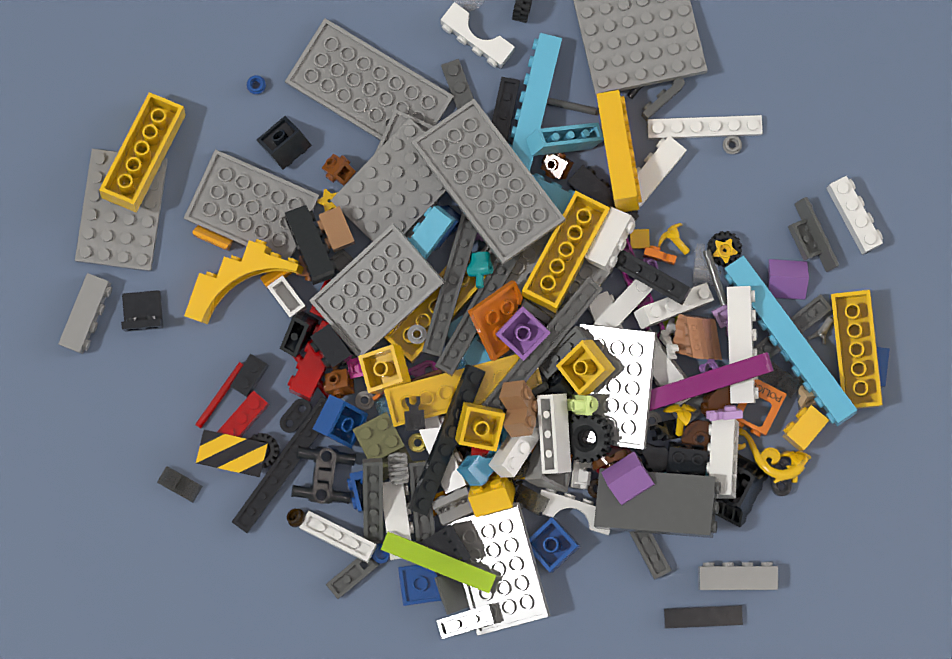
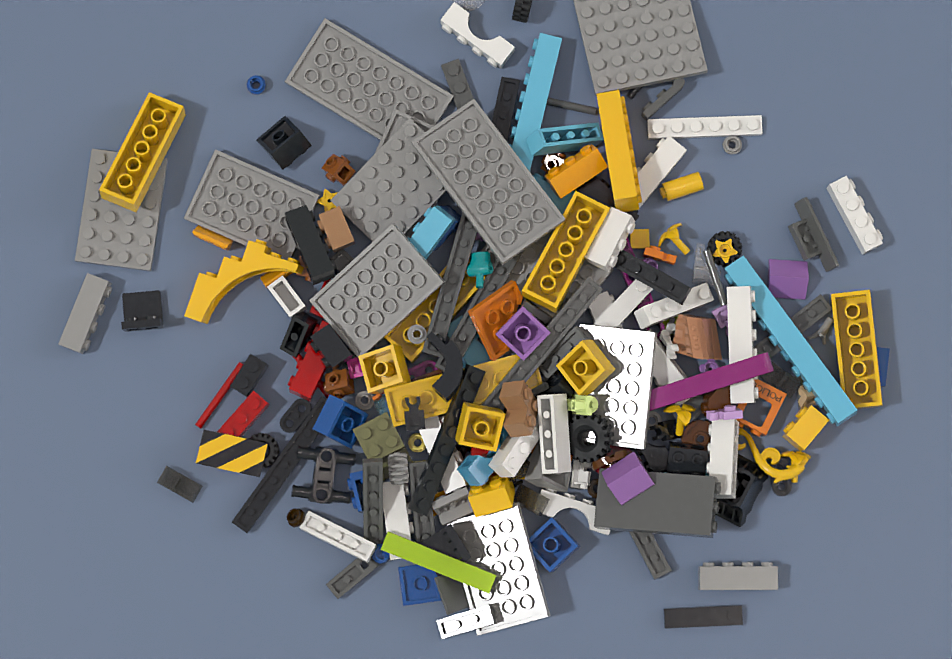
none -> black arch [426,331,464,403]
none -> light orange brick [544,144,608,199]
none -> yellow brick [659,172,704,202]

